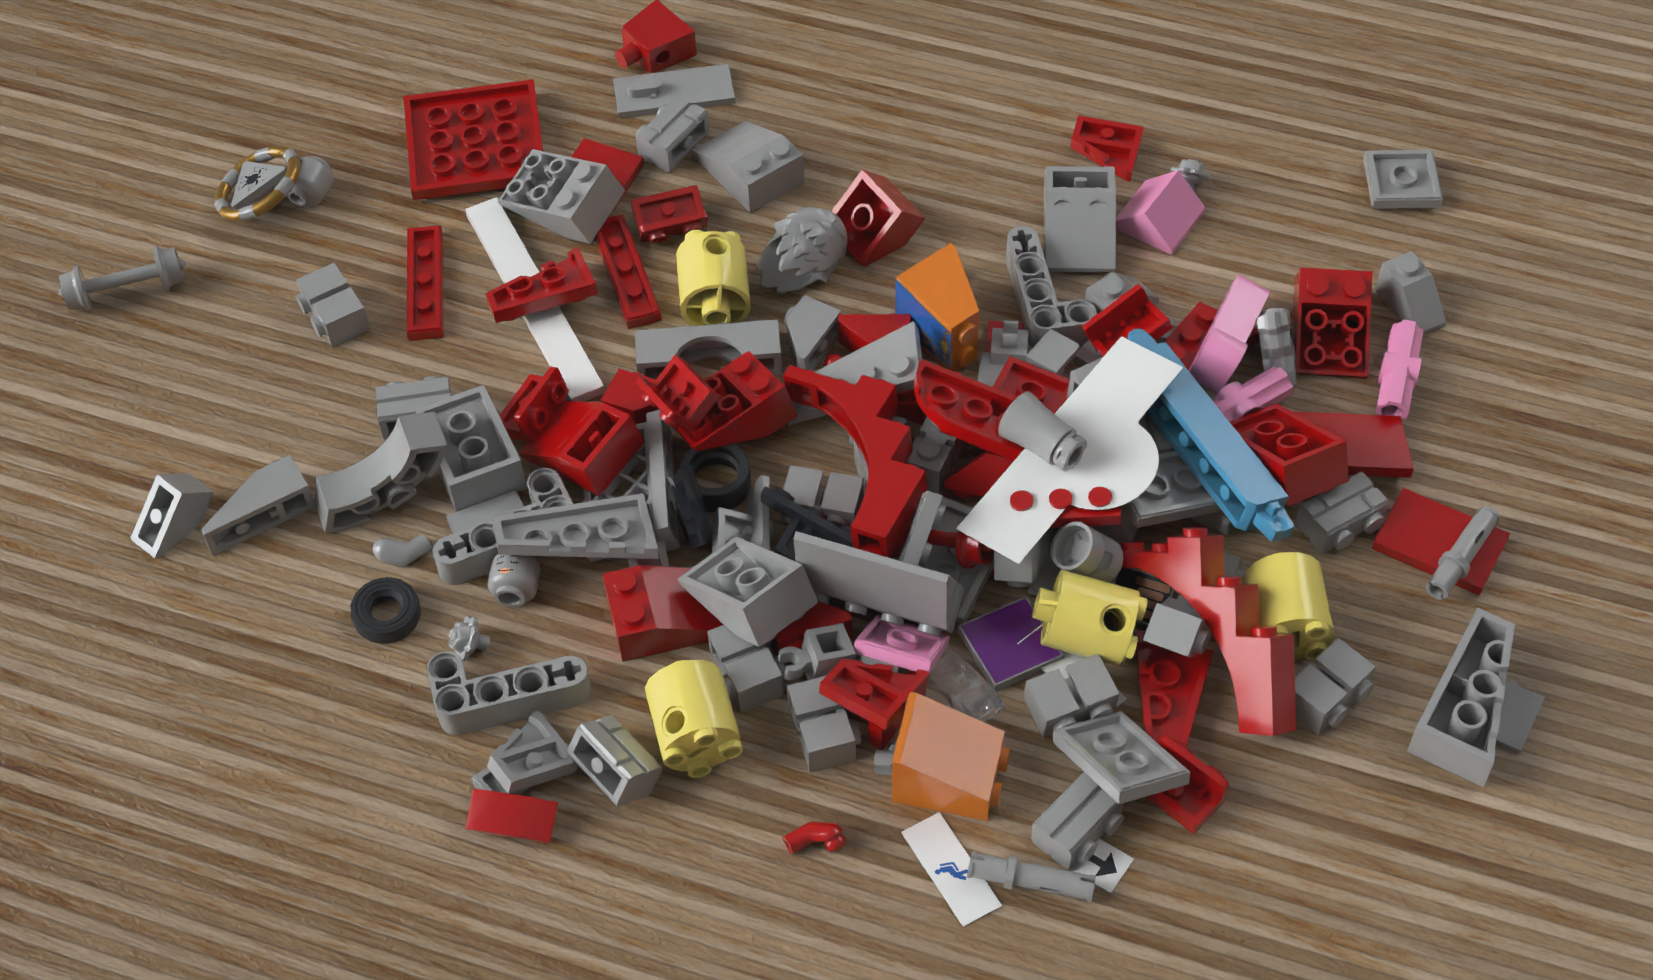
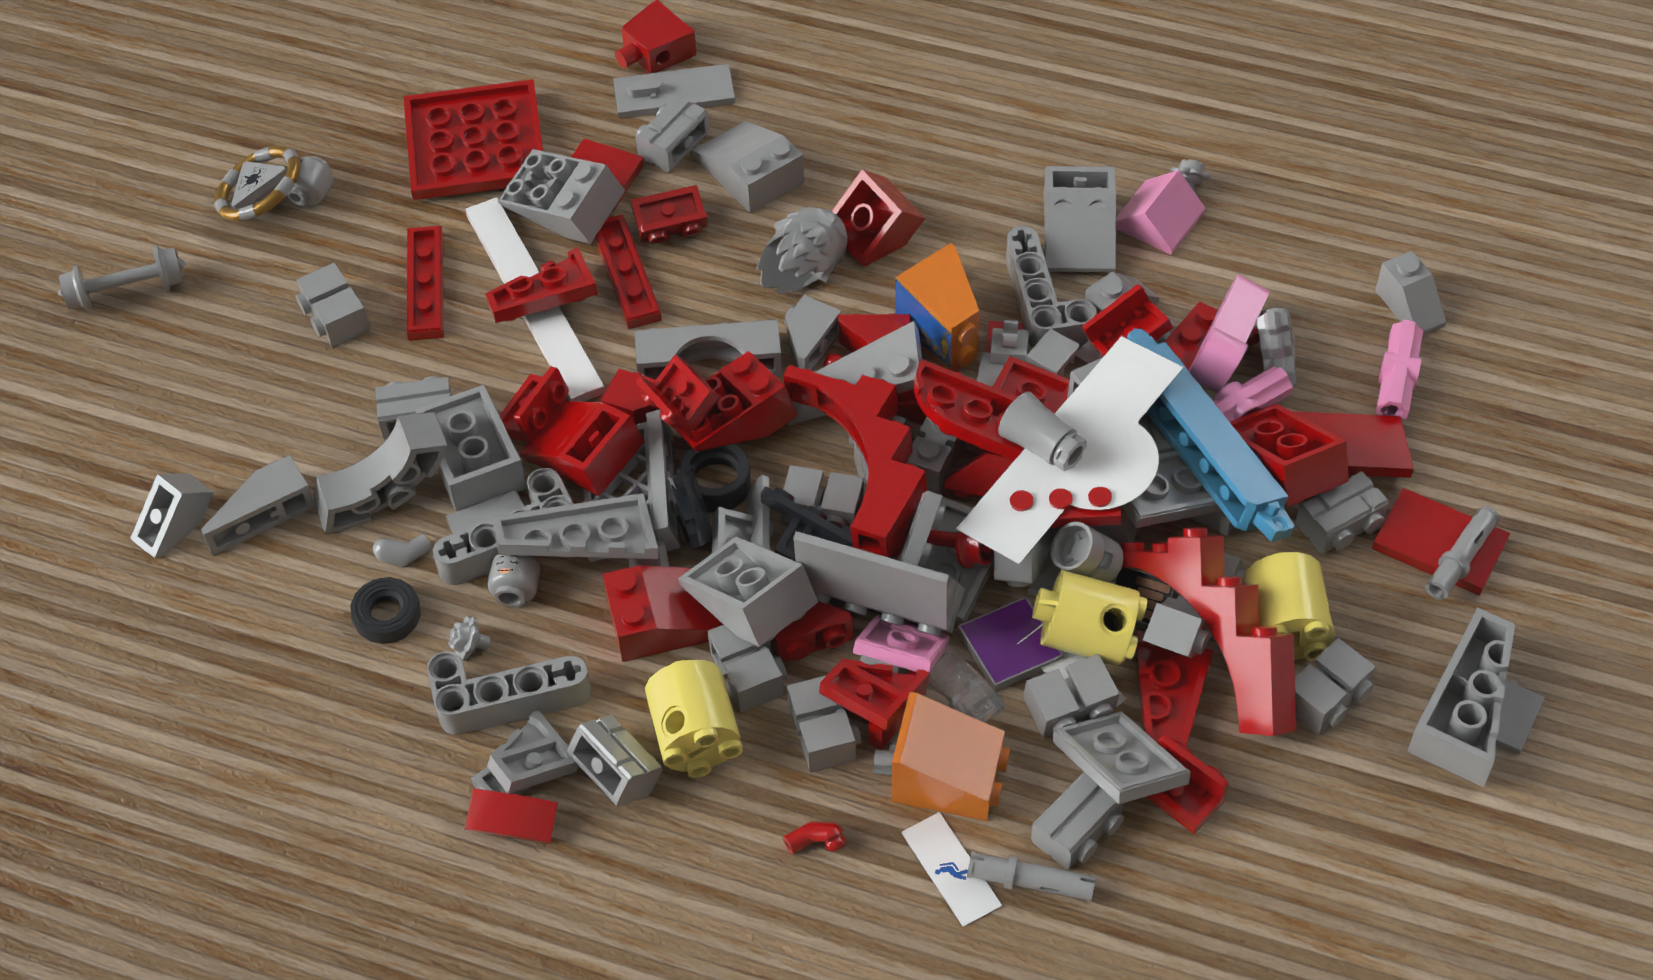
light yellow cylinder [676,230,751,326] -> none
light grey brick [778,623,856,680] -> none
white sticker [1070,839,1134,893] -> none
red wing [1071,115,1144,182] -> none
red slope [1293,267,1373,378] -> none
light grey plate [1363,150,1443,209] -> none

